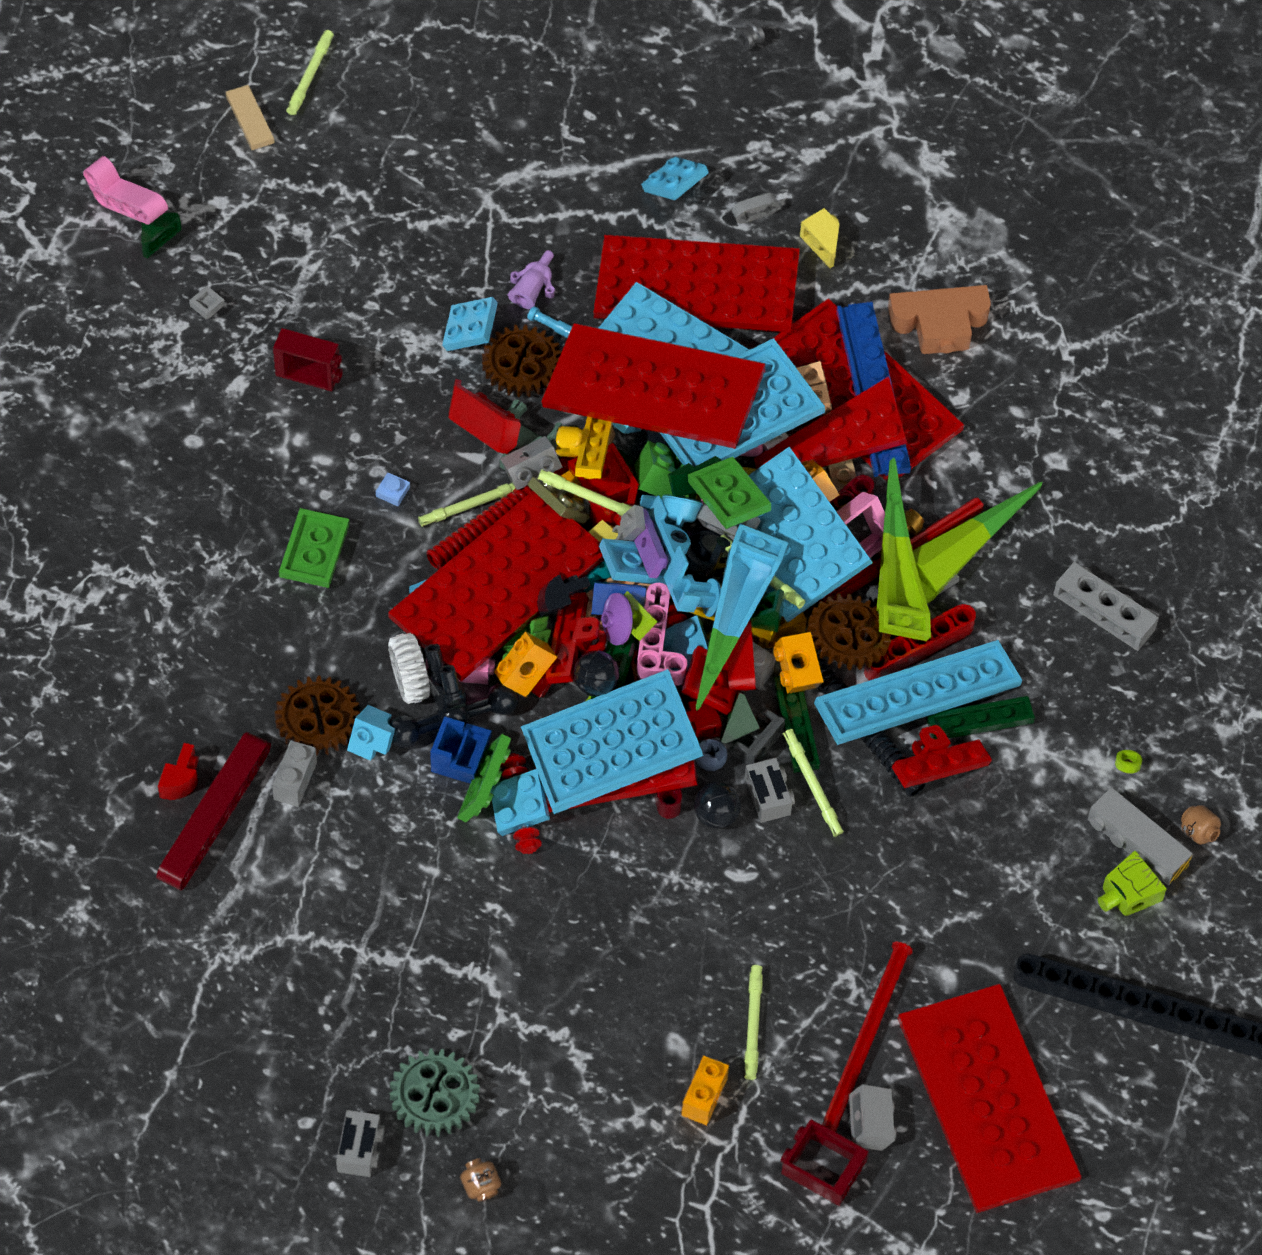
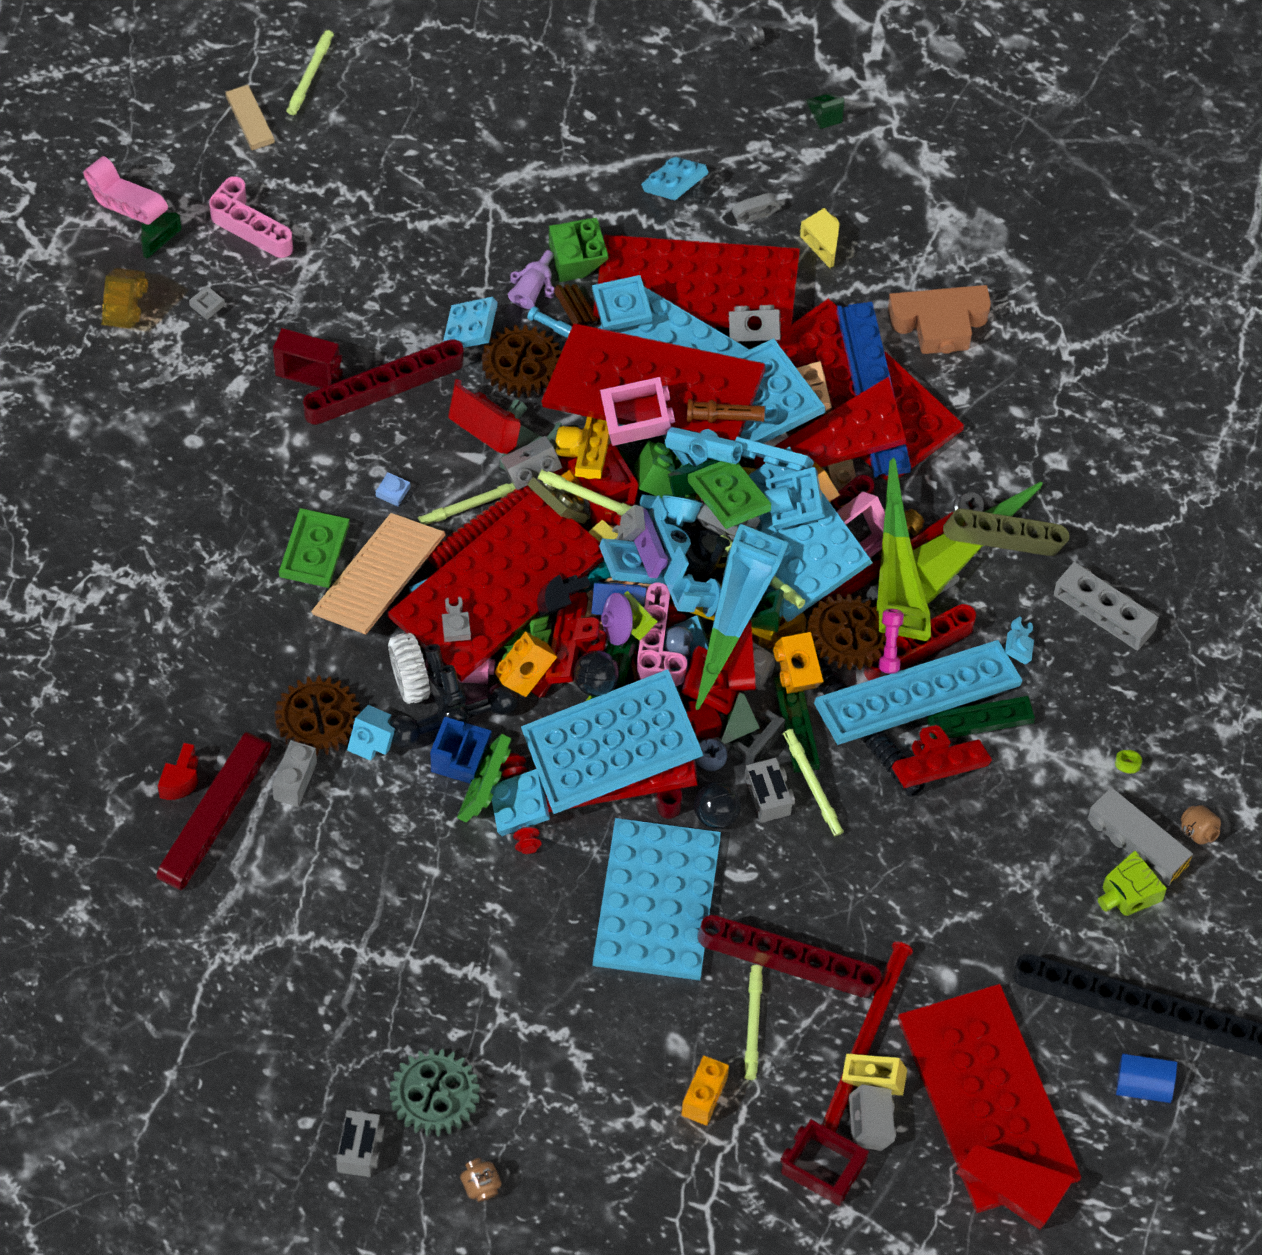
none -> clear yellow brick [101,268,148,329]
none -> bright pink beam [209,177,293,258]
none -> dark red beam [303,339,464,425]
none -> light nougat window [311,513,446,635]
none -> light grey plate [442,597,471,642]
none -> bright green slope [549,217,608,282]
none -> reddish brown tile [554,284,598,327]
none -> medium azure plate [592,275,653,331]
none -> medium azure plate [593,818,721,980]
none -> bright pink window [600,377,675,446]
none -> sand blue piece [664,626,693,658]
none -> medium azure piece [665,427,743,464]
none -> dark orange pin [687,399,765,423]
none -> dark red beam [697,915,881,998]
none -> light grey brick [729,305,781,342]
none -> medium azure plate [735,437,814,472]
none -> medium azure plate [765,467,825,530]
none -> dark green slope [806,93,845,129]
none -> light yellow slope [842,1054,907,1096]
none -> dark pink piece [879,609,904,674]
none -> olive beam [943,509,1069,556]
none -> flat silver wheel [953,492,984,512]
none -> red slope [956,1144,1074,1230]
none -> medium azure plate [1005,616,1034,664]
none -> blue brick [1116,1054,1177,1103]

